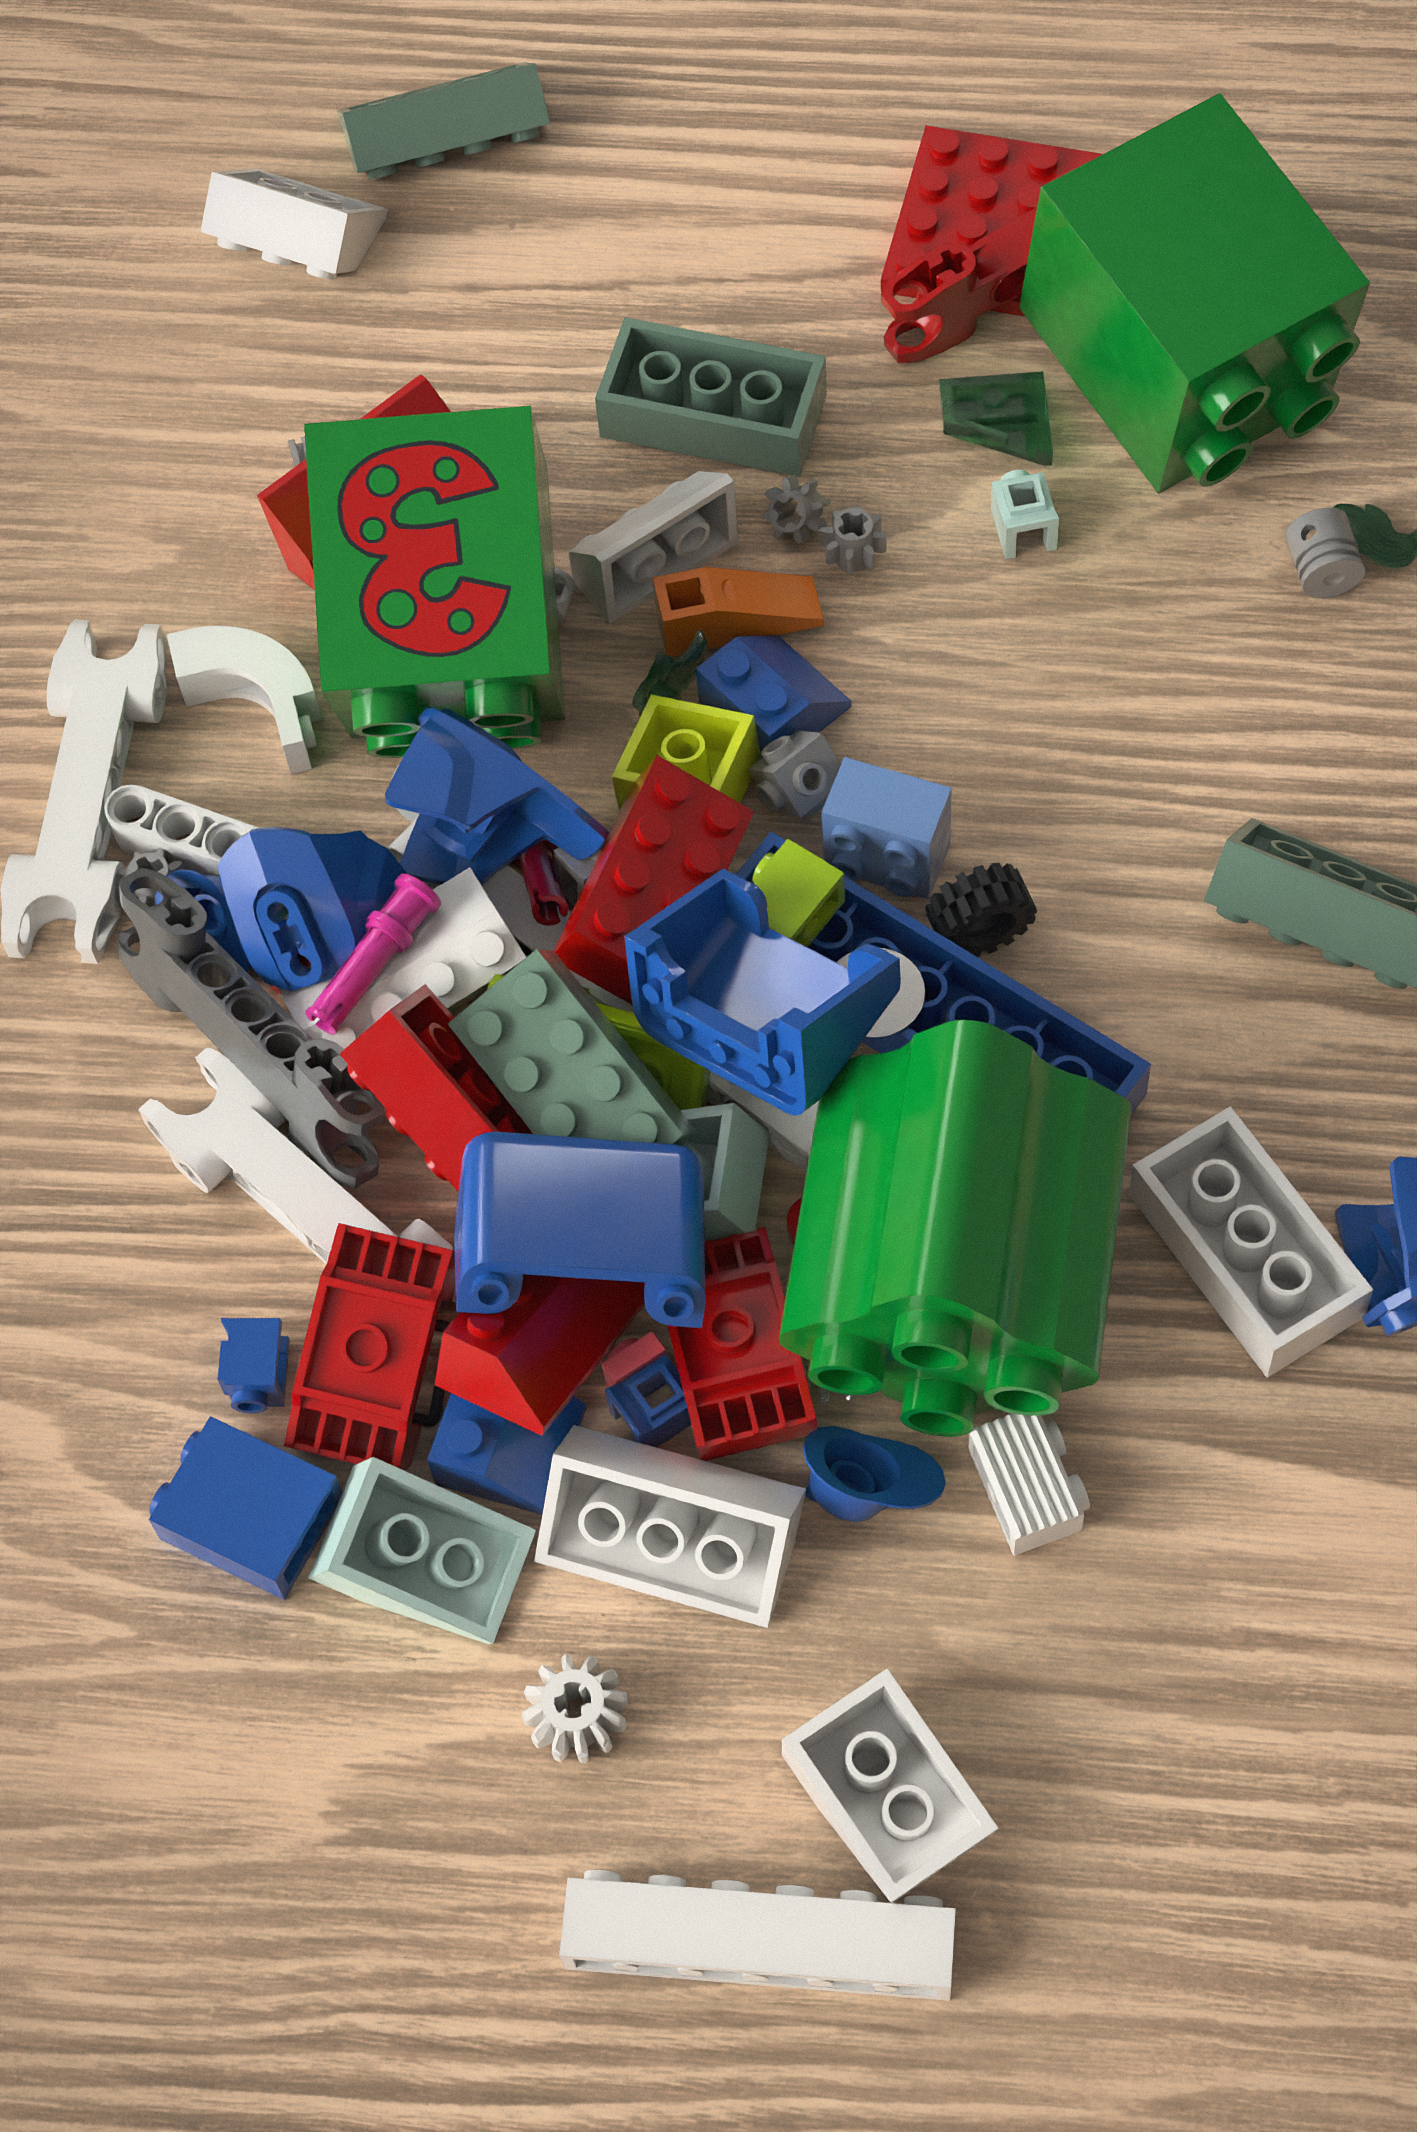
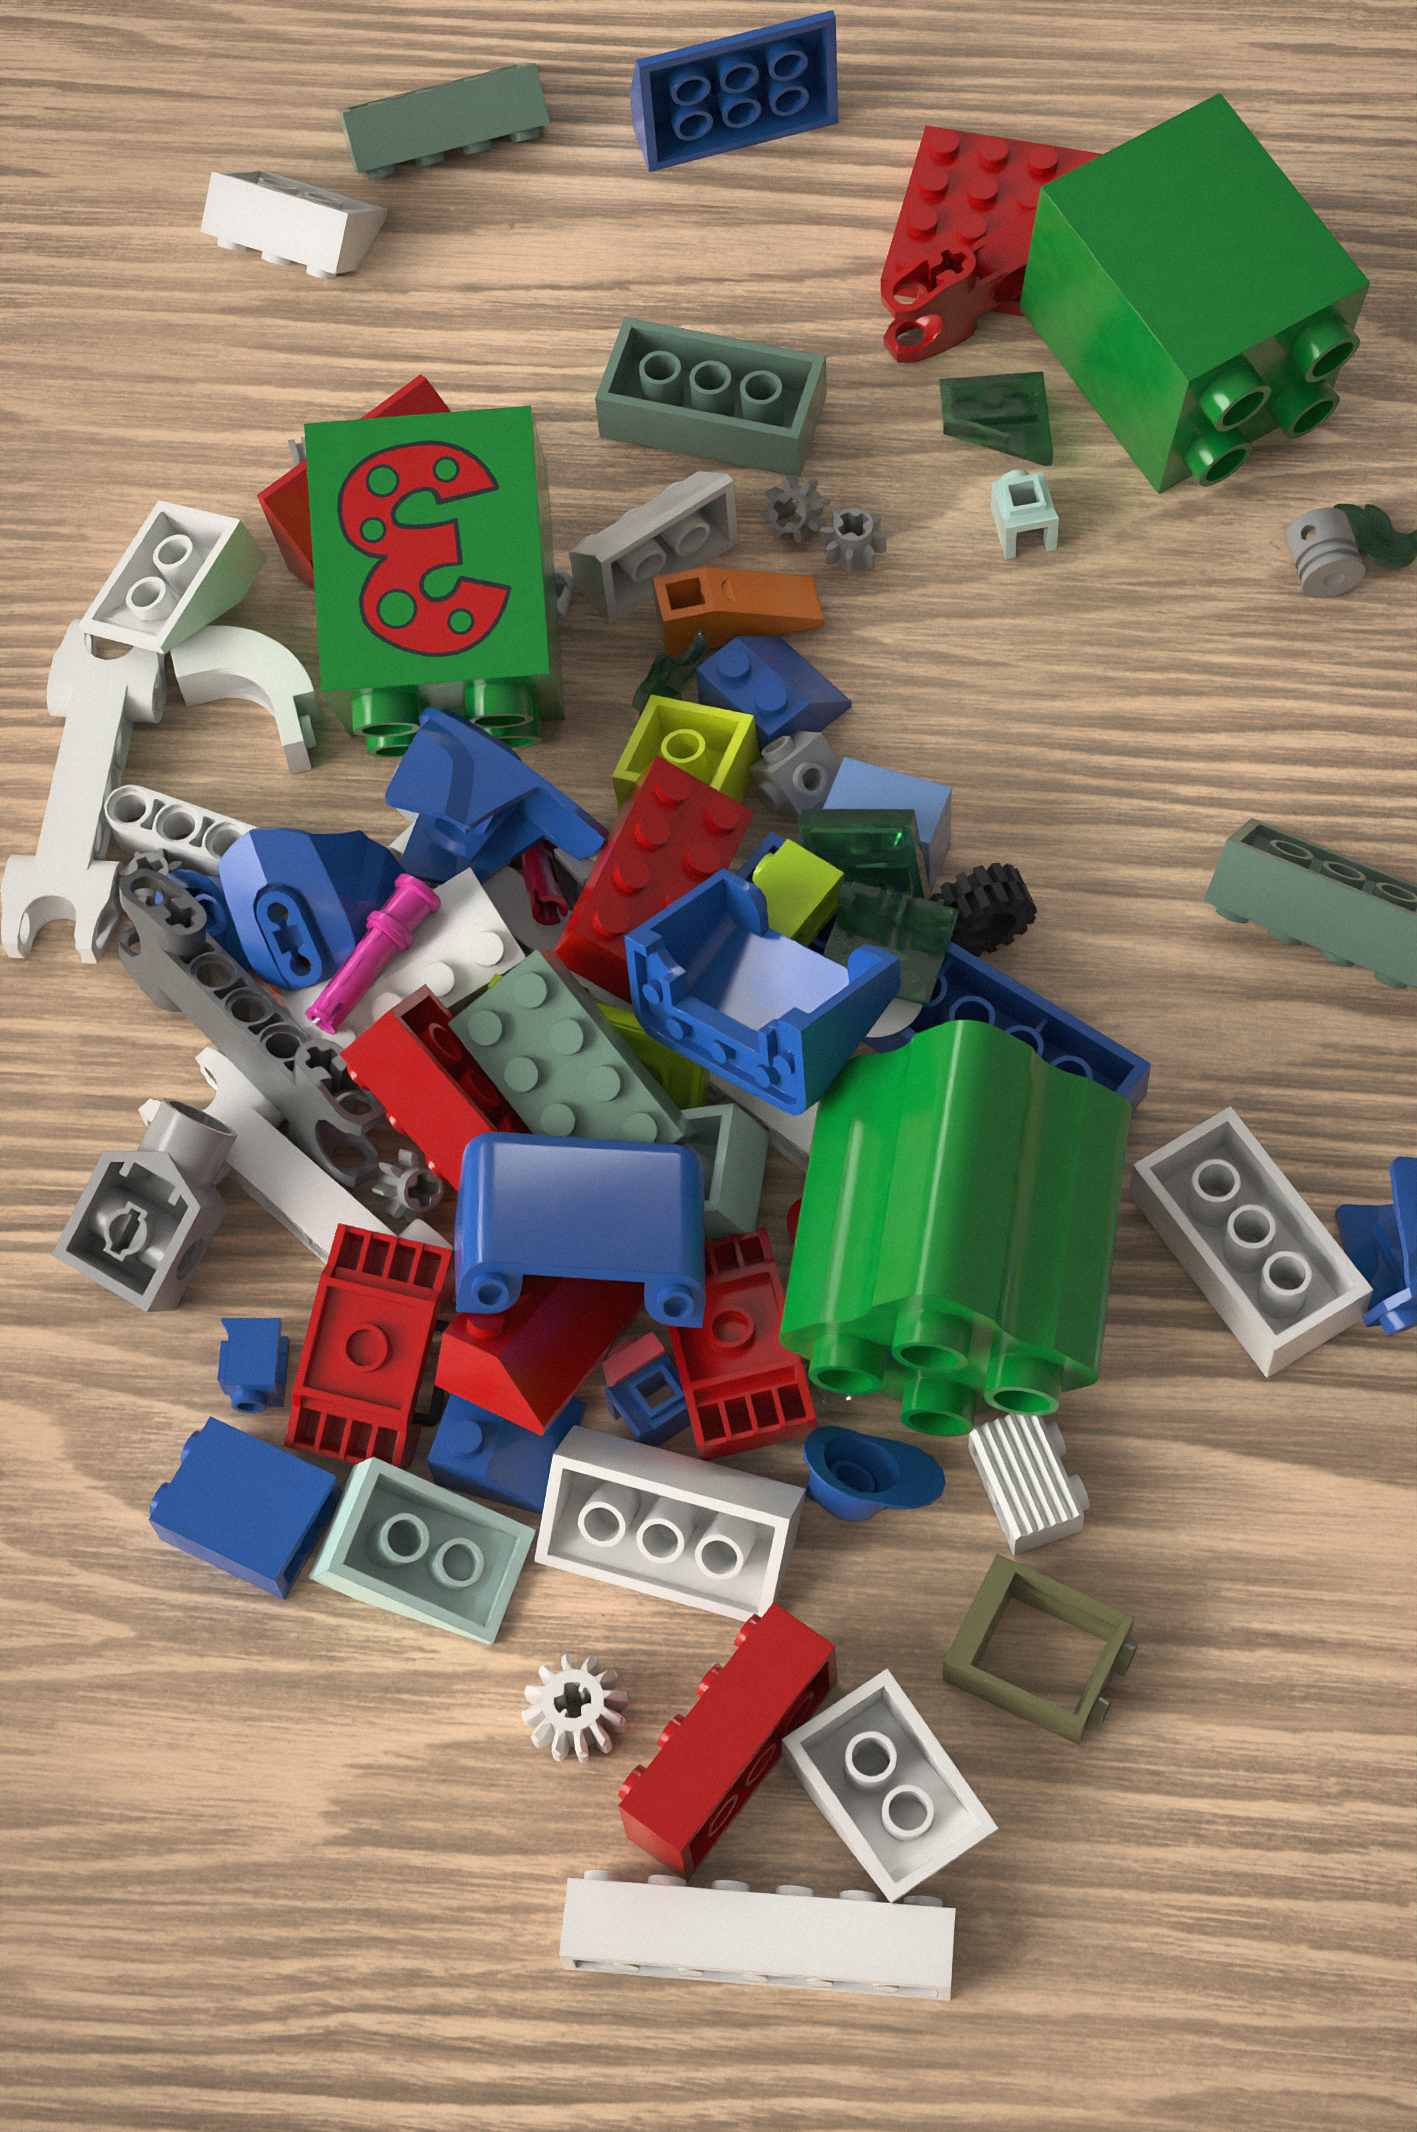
none -> light grey brick [51,1098,238,1312]
none -> white slope [78,500,267,654]
none -> light grey gear [372,1148,449,1222]
none -> red brick [618,1602,837,1883]
none -> blue slope [630,10,839,172]
none -> clear green wing [798,809,930,908]
none -> clear green hinge [823,879,959,1006]
none -> olive window [943,1554,1139,1745]

